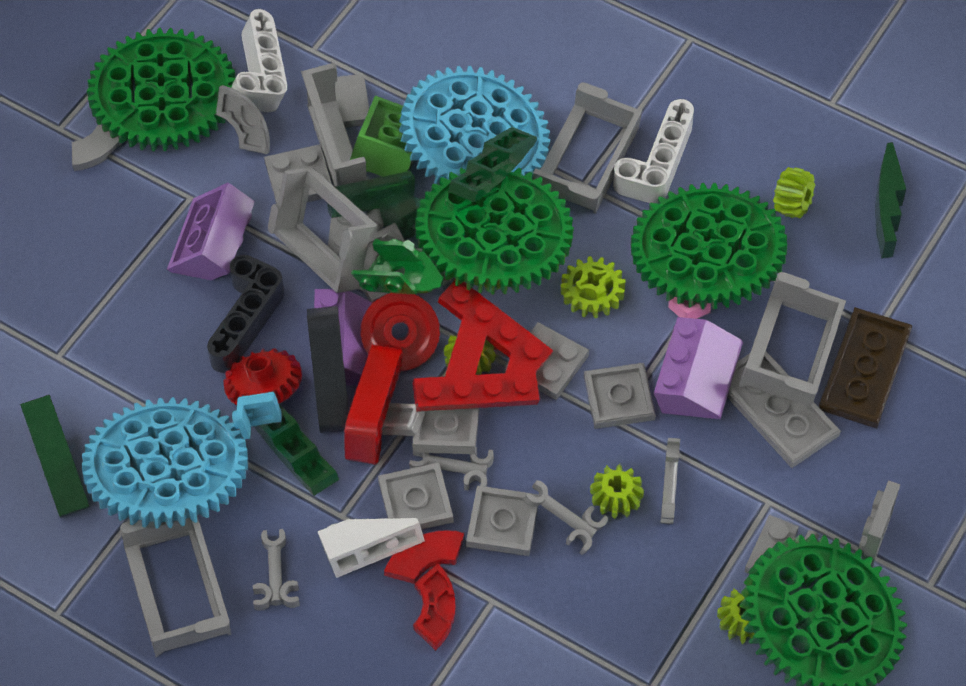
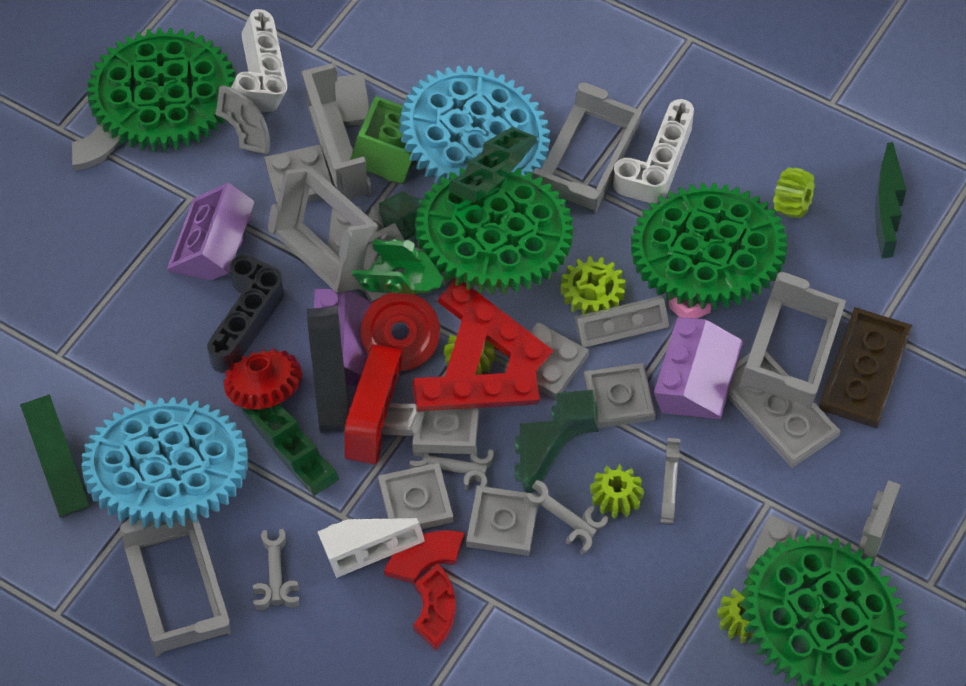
medium azure bracket [232,392,282,439] -> none
clear green plate [328,171,415,218] -> none
none -> clear green arch [515,390,599,493]
none -> light grey plate [574,296,669,347]

